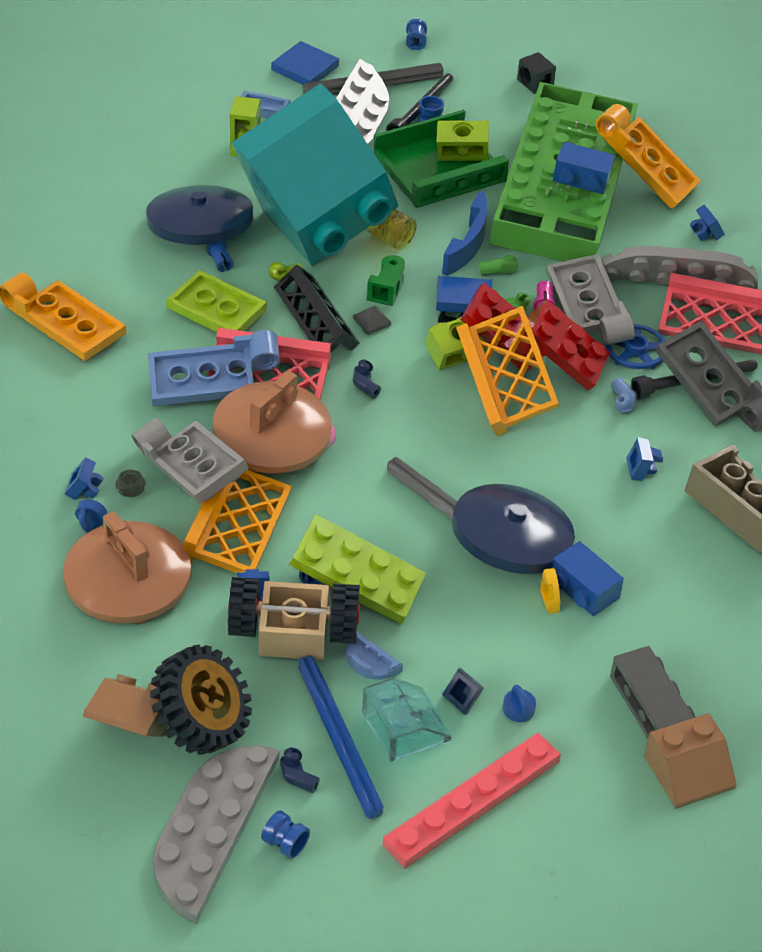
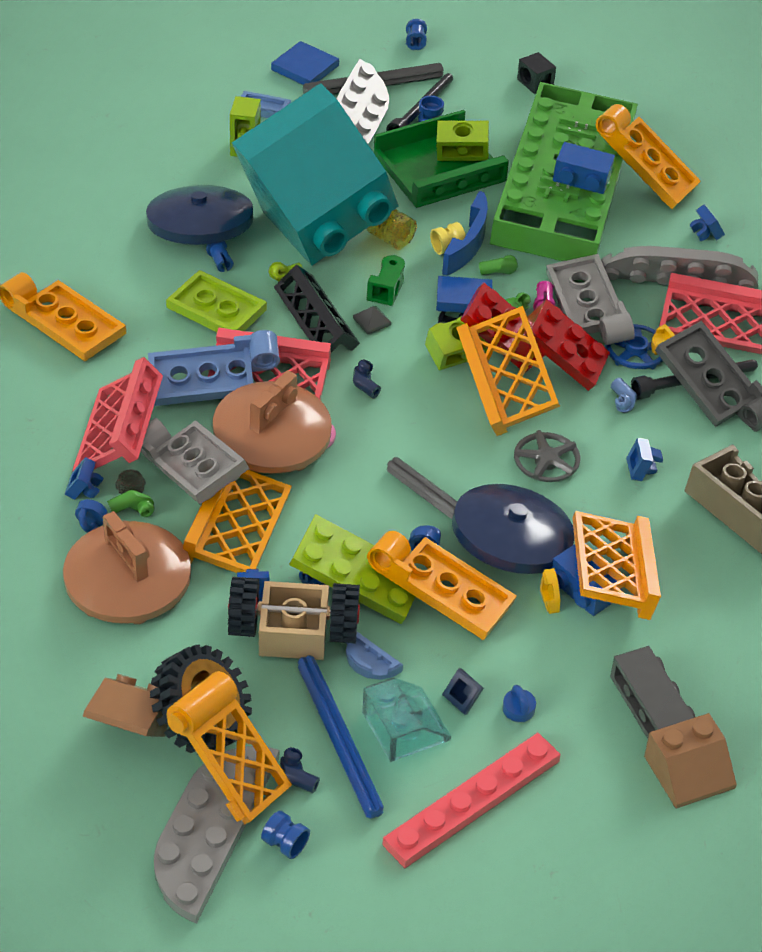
none -> coral fence [72,357,163,472]
none -> bright green arm [107,490,155,517]
none -> light orange piece [166,671,292,824]
none -> light orange hinge [367,531,517,640]
none -> blue tile [409,525,441,551]
none -> light yellow wheel [430,222,466,255]
none -> dark grey wheel [514,430,580,482]
none -> light orange fence [572,511,661,620]
none -> yellow tile [651,324,675,355]

